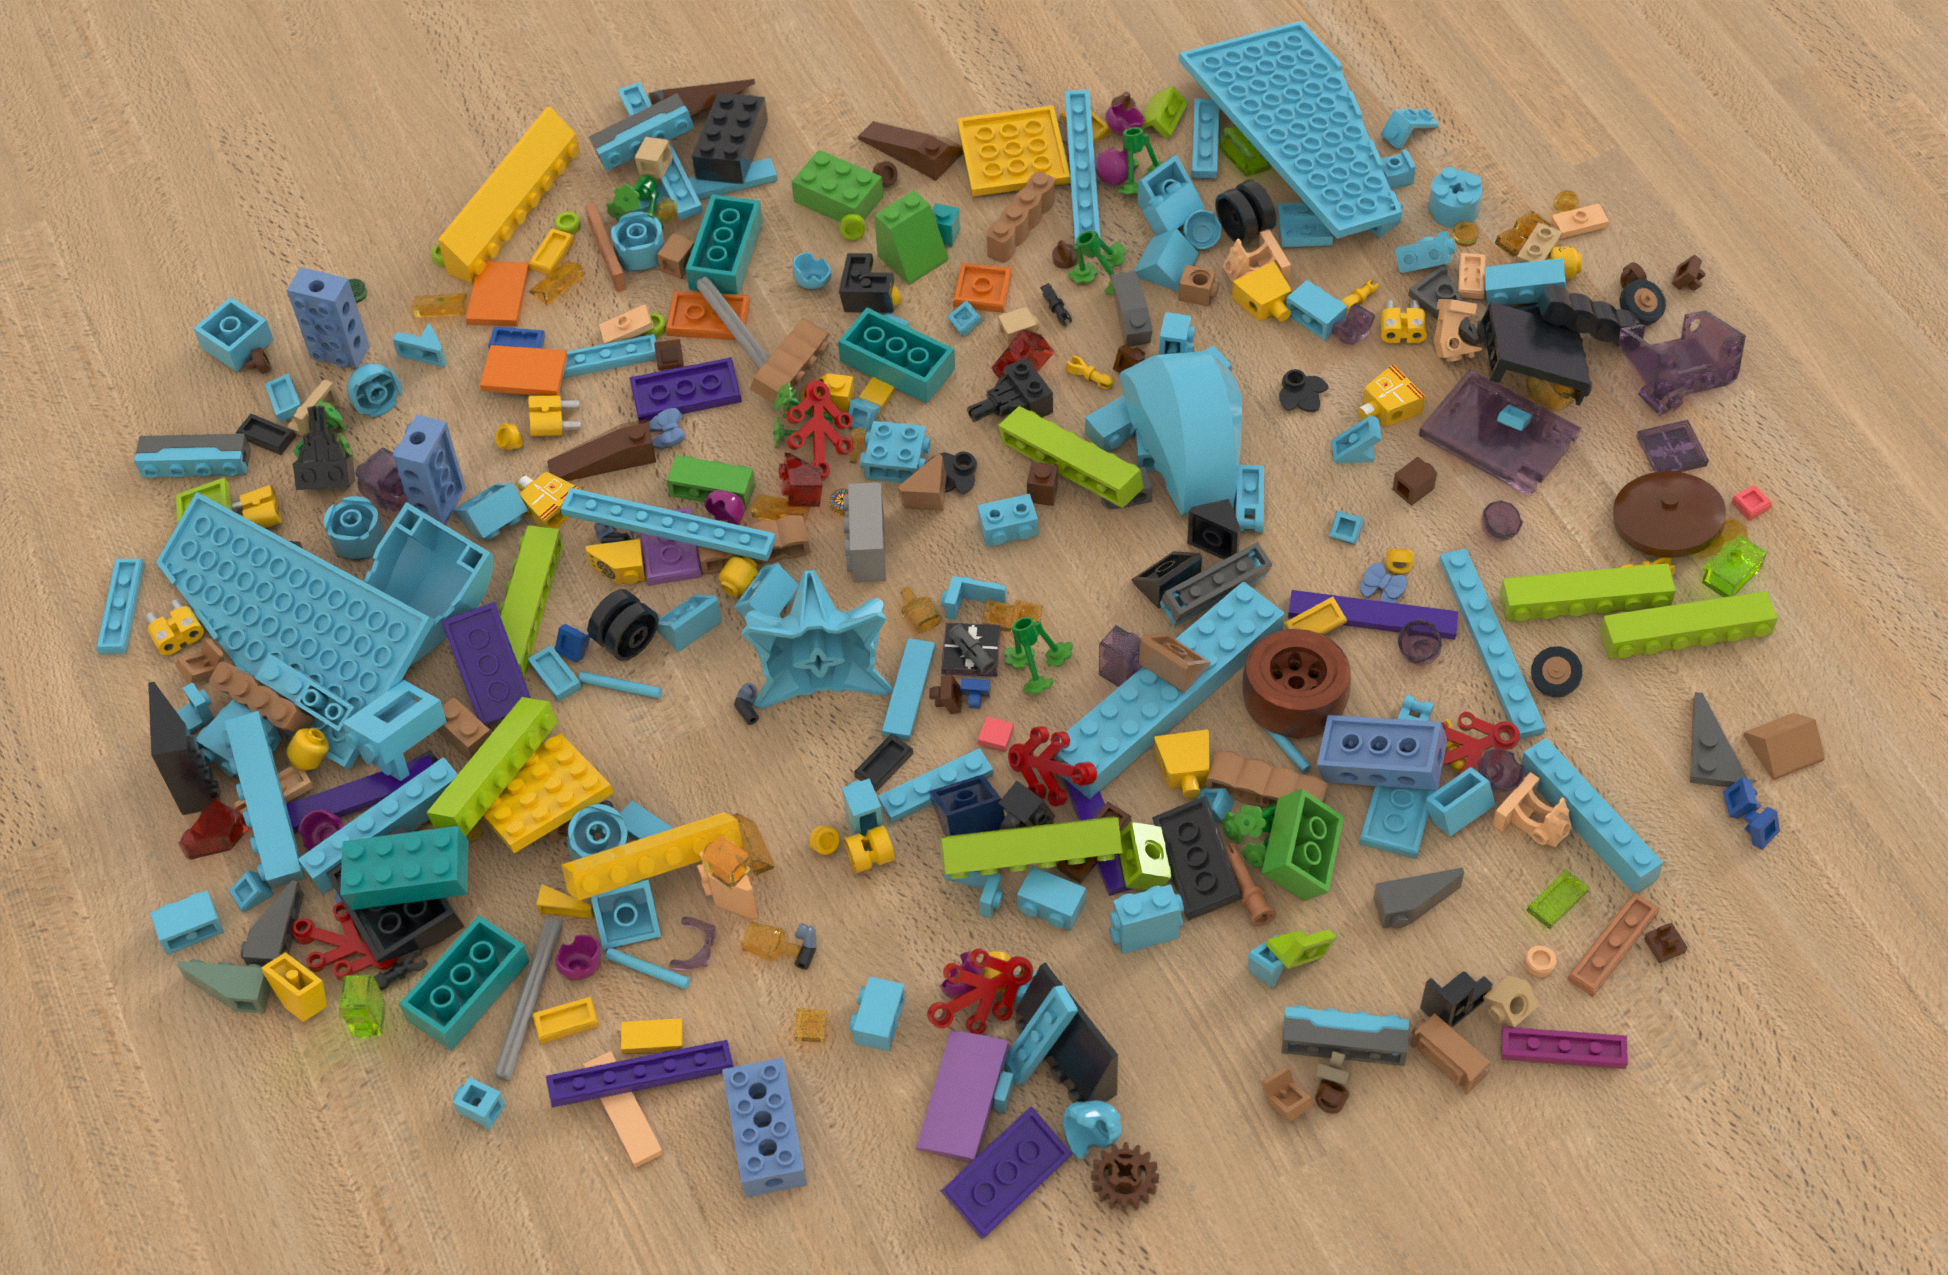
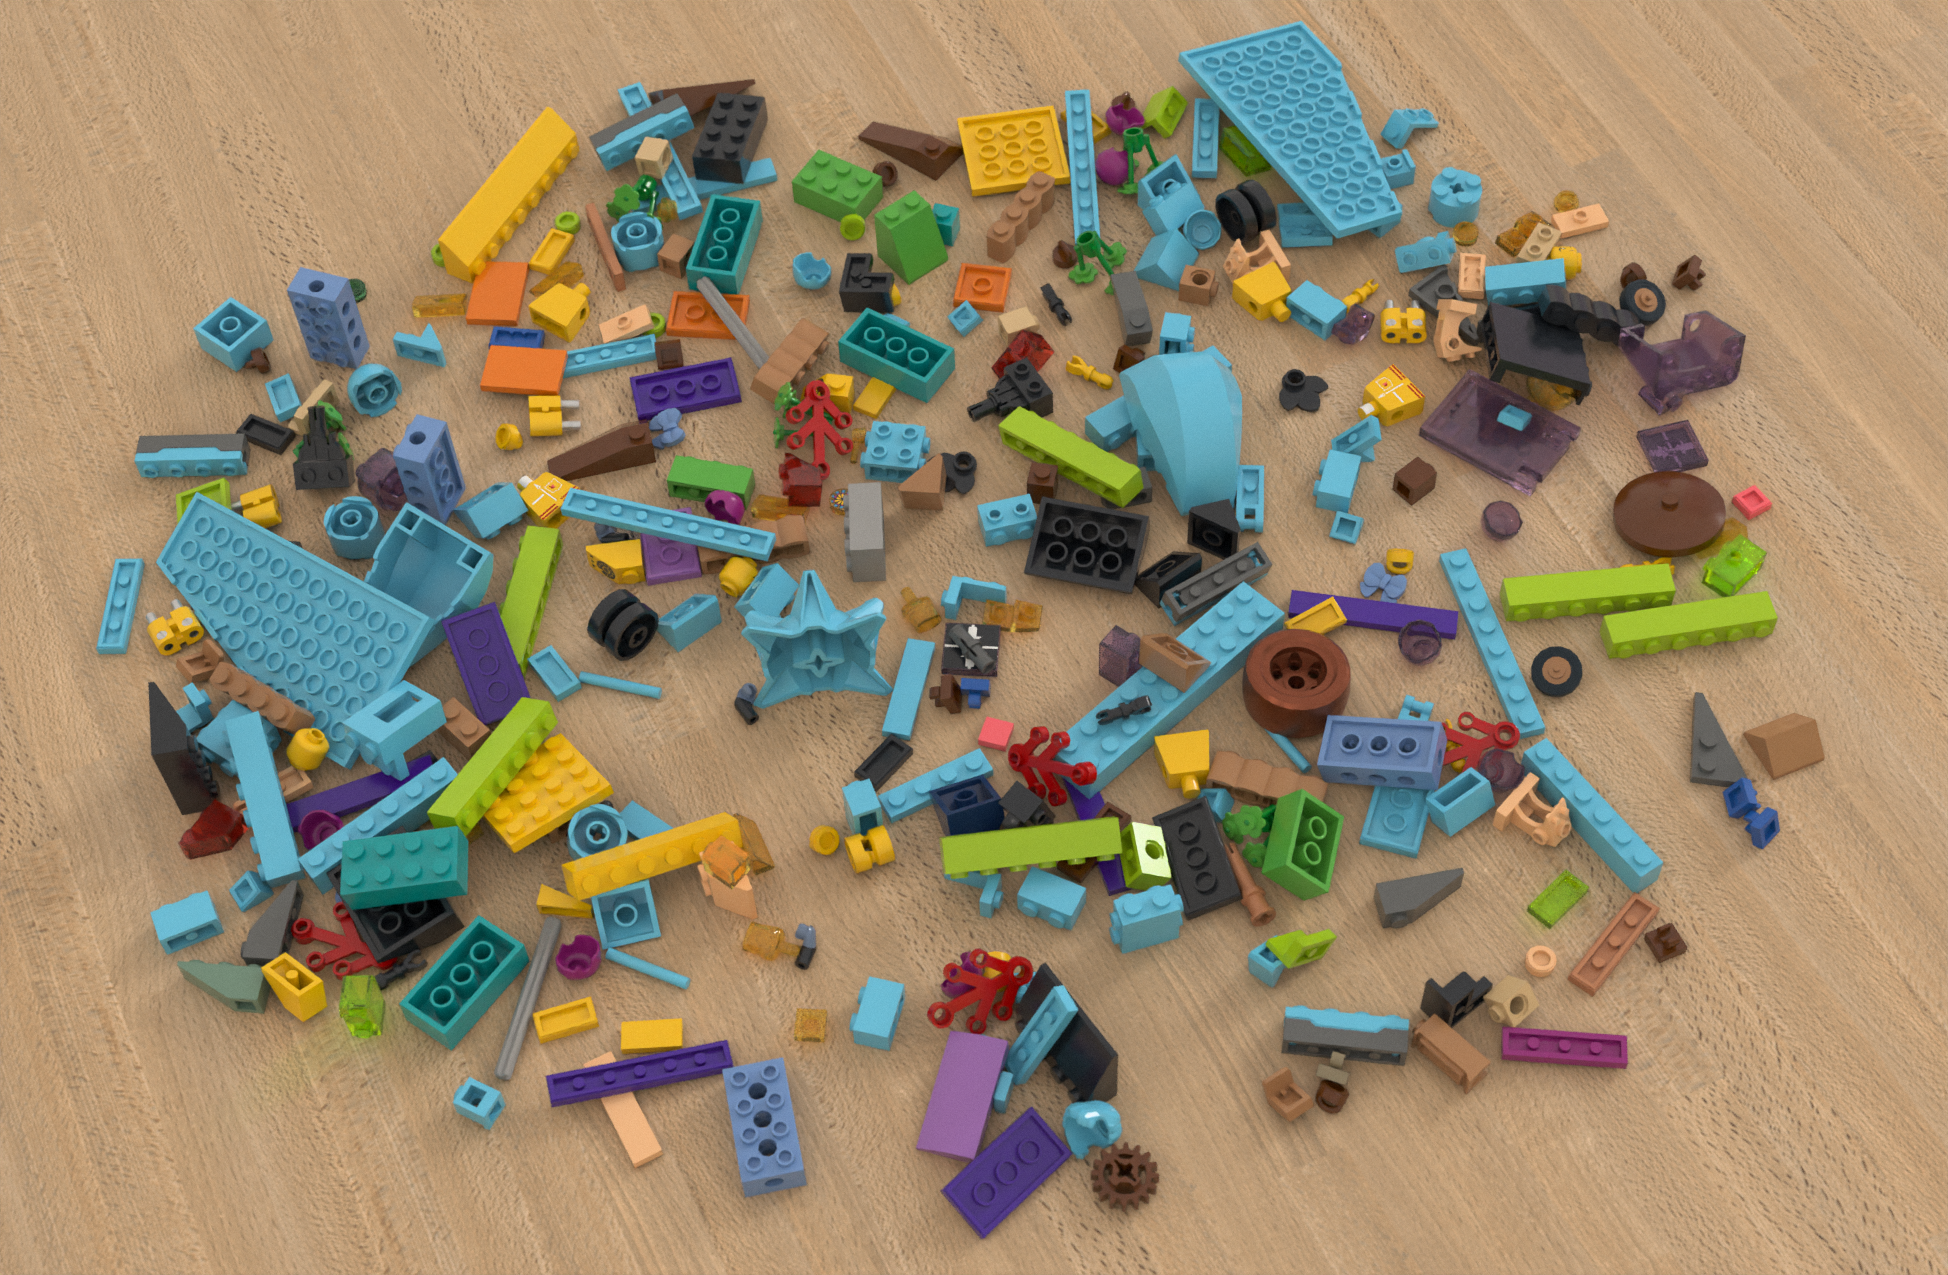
medium azure slope [254,654,356,732] -> none
blue tile [555,624,590,663] -> none
cap [669,917,716,970] -> none
medium azure slope [845,398,881,433] -> none
plant [1005,617,1073,694] -> none
none -> yellow torso [528,283,591,343]
none -> black slope [1024,497,1150,594]
none -> black piece [1096,695,1152,725]
none -> medium azure brick [1313,449,1361,514]

